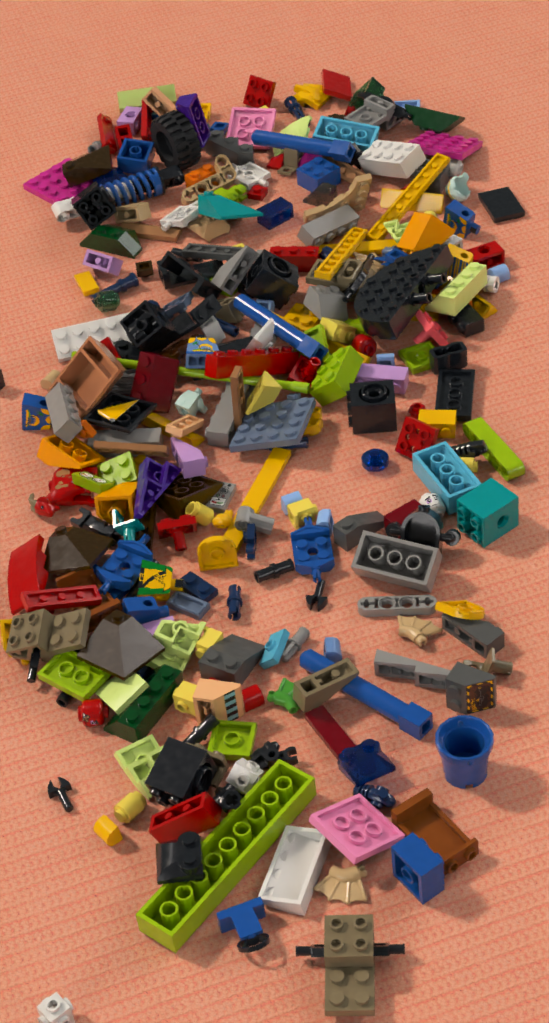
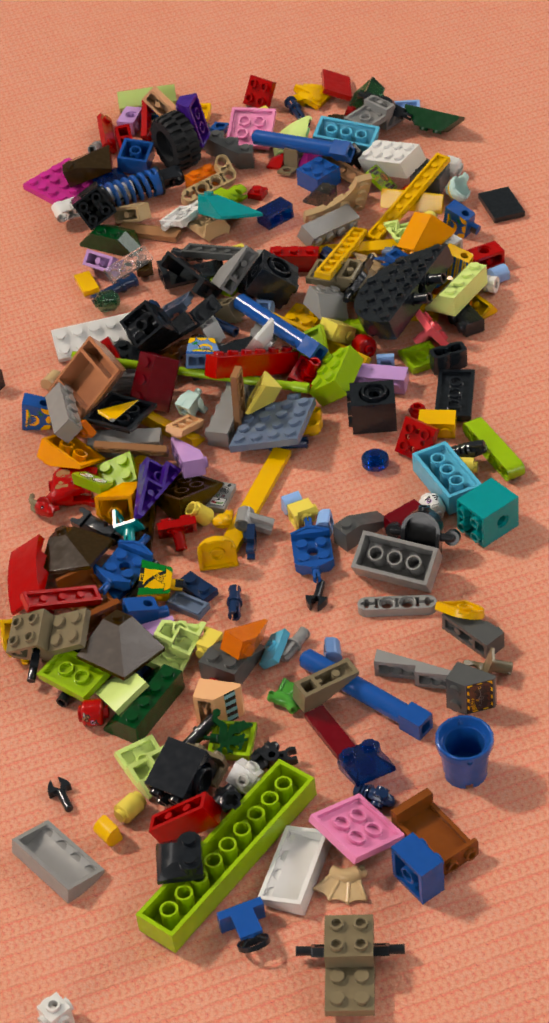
light yellow brick [172,680,197,716] -> none
white plate [227,162,271,190] -> none
red brick [242,684,265,712] -> none
black pin [254,559,295,583] -> none
tan arm [397,615,442,647] -> none
dark pink plate [408,131,483,160] -> none
none -> light grey slope [12,820,104,903]
none -> clear plate [104,245,153,284]
none -> dark green piece [204,709,253,754]
none -> orange slope [220,619,268,660]
none -> tile [365,164,398,191]

